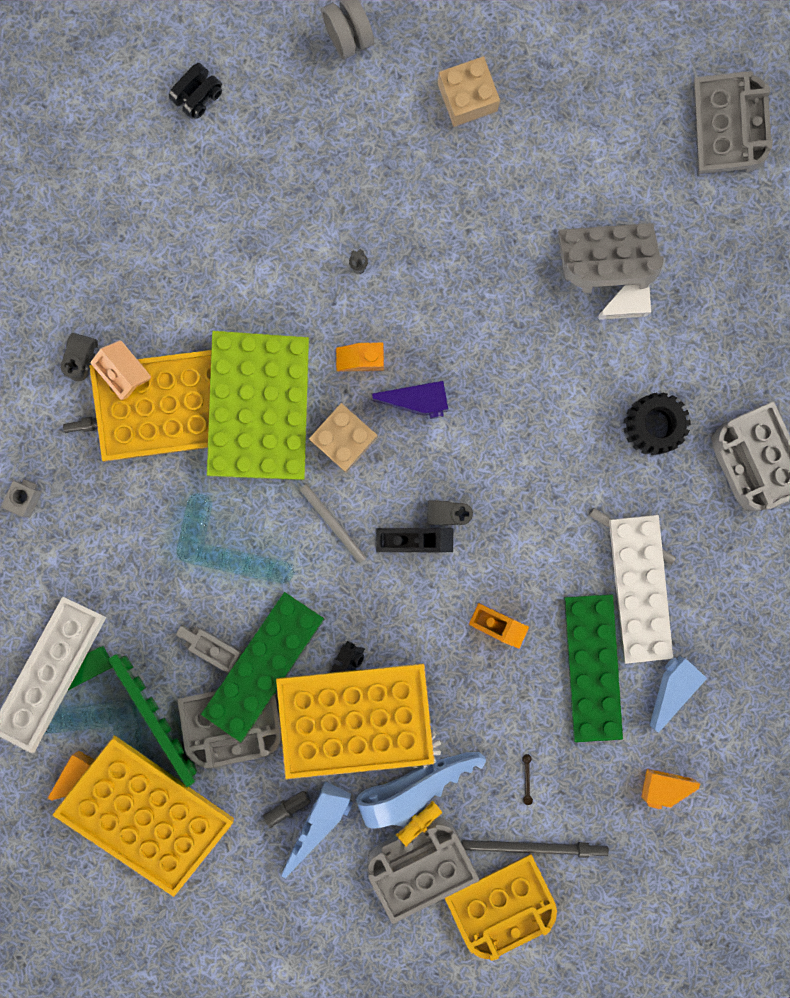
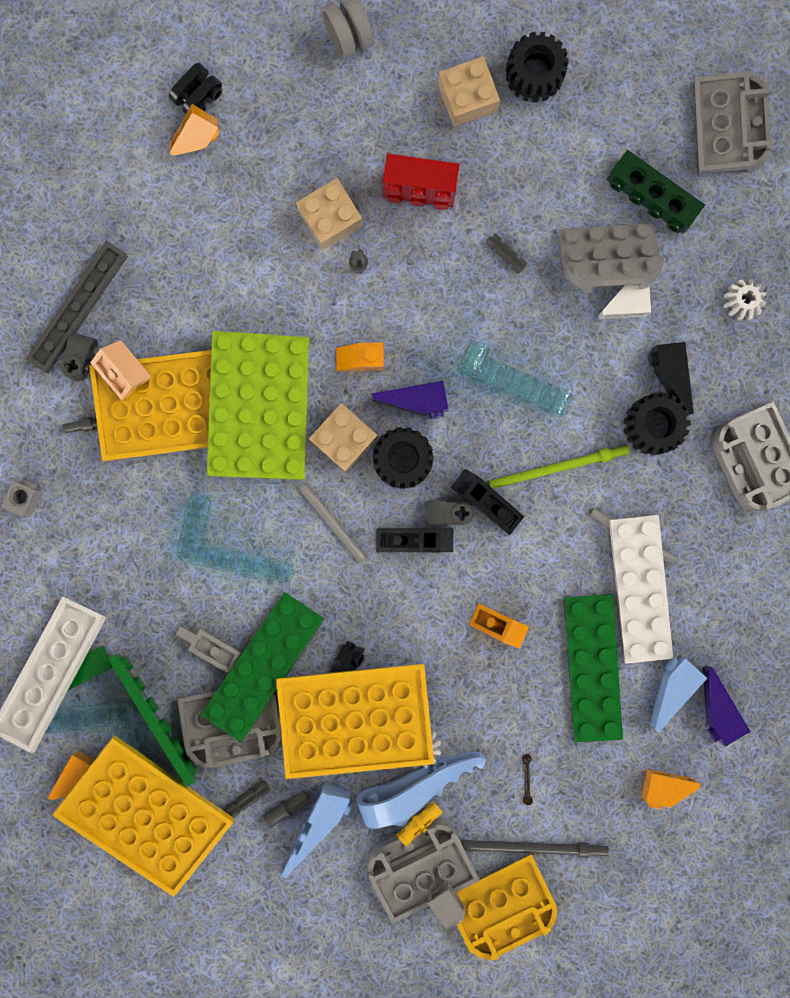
none -> dark grey plate [26,240,128,374]
none -> light orange slope [169,104,220,156]
none -> dark grey axle [226,781,270,818]
none -> tan brick [296,178,363,250]
none -> black tyre [373,427,434,489]
none -> red brick [383,153,460,210]
none -> light grey brick [428,881,465,929]
none -> black slope [450,469,525,535]
none -> clear light blue beam [457,340,574,418]
none -> dark grey axle [487,233,527,273]
none -> lime bar [488,445,630,489]
none -> black tyre [506,32,569,103]
none -> dark green brick [606,149,705,234]
none -> black slope [648,342,694,416]
none -> dark purple slope [702,665,751,747]
none -> white gear [723,279,767,320]

